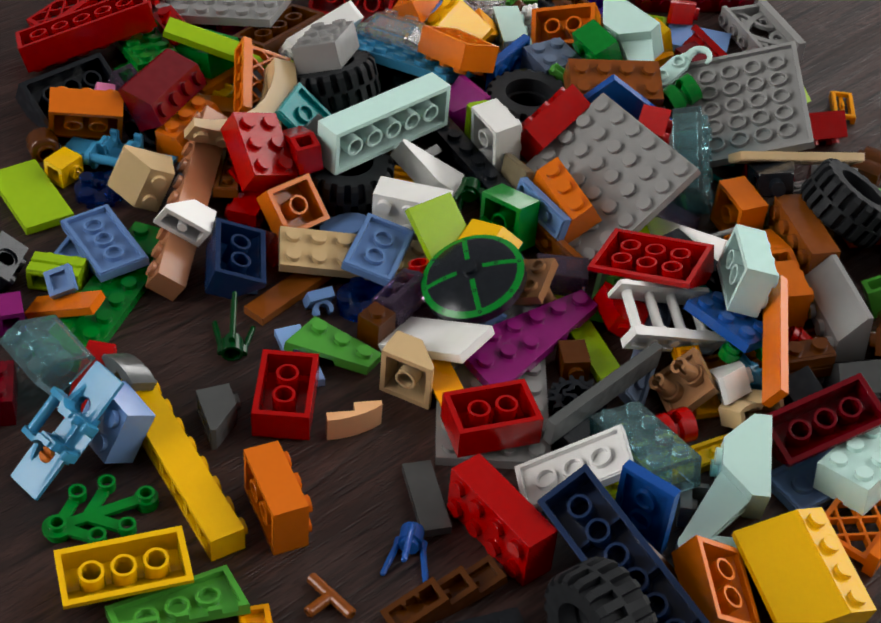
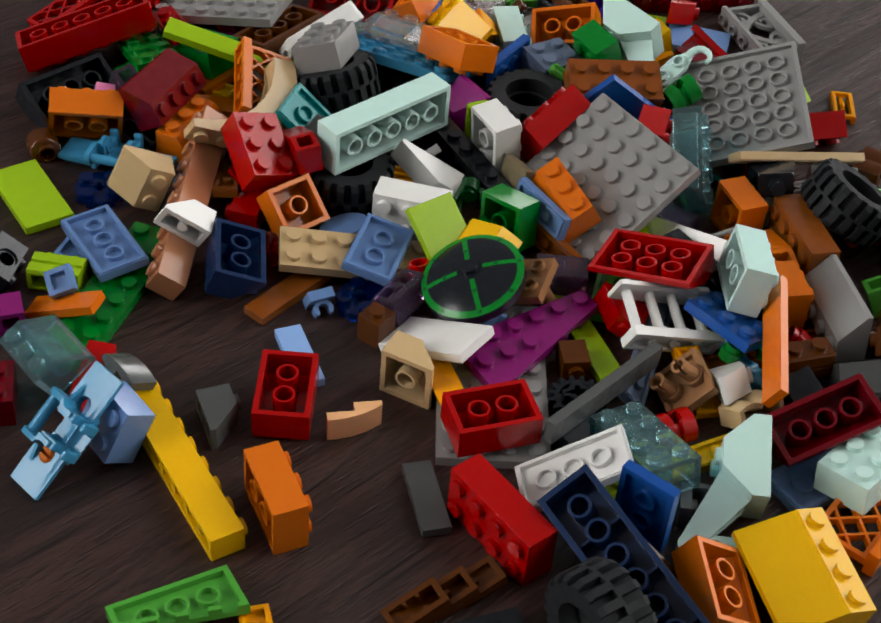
green plant [42,474,159,543] -> none
yellow brick [43,146,84,189] -> none
yellow slope [53,525,194,610] -> none
dark green plant [212,291,256,361] -> none
bright green wing [284,316,381,375] -> none
dark orange piece [304,573,356,619] -> none
blue plant [380,522,429,582] -> none
white plant [520,3,538,26] -> none

